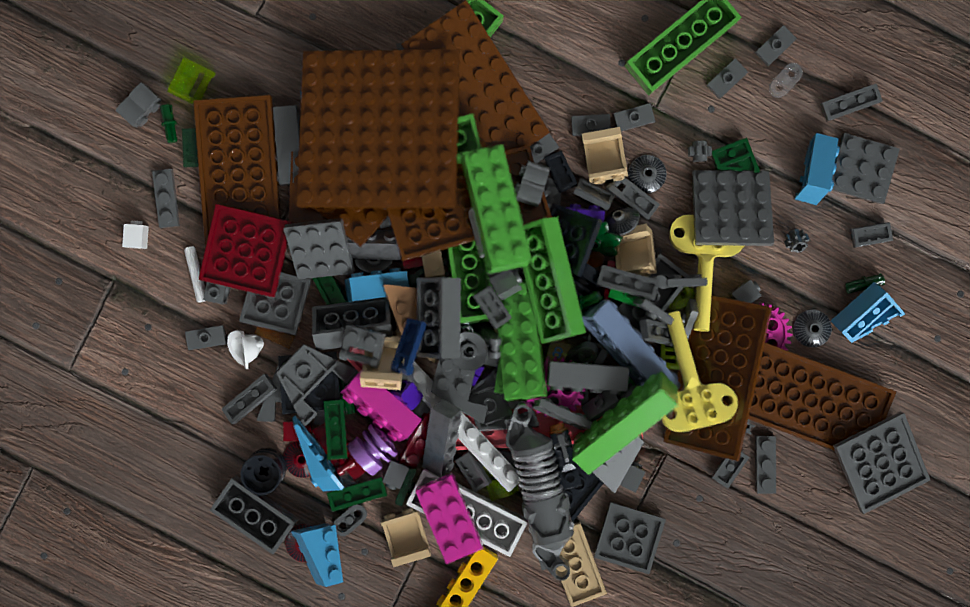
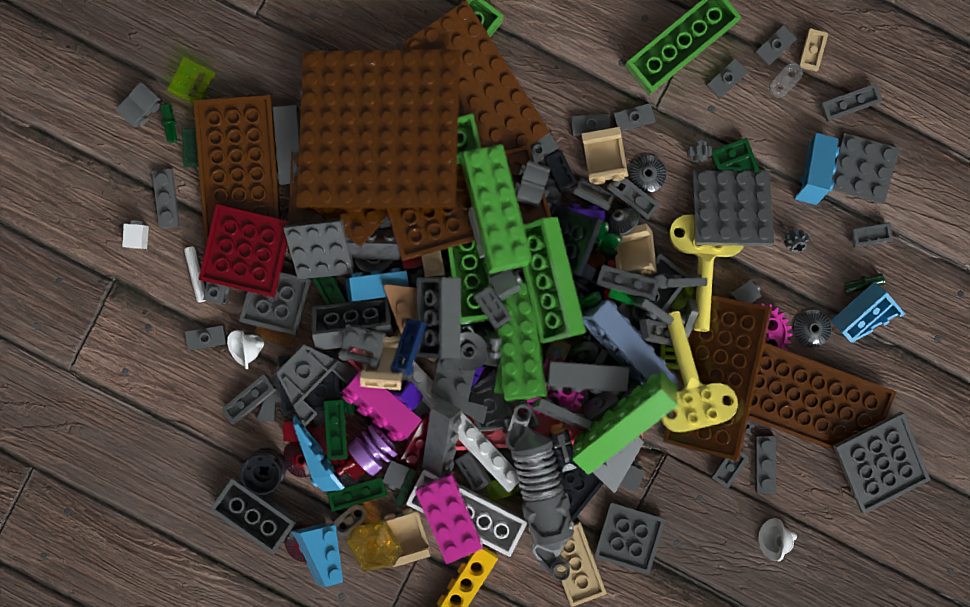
none -> clear yellow brick [345,520,403,572]
none -> white helmet [758,518,797,561]
none -> tan plate [798,28,829,72]

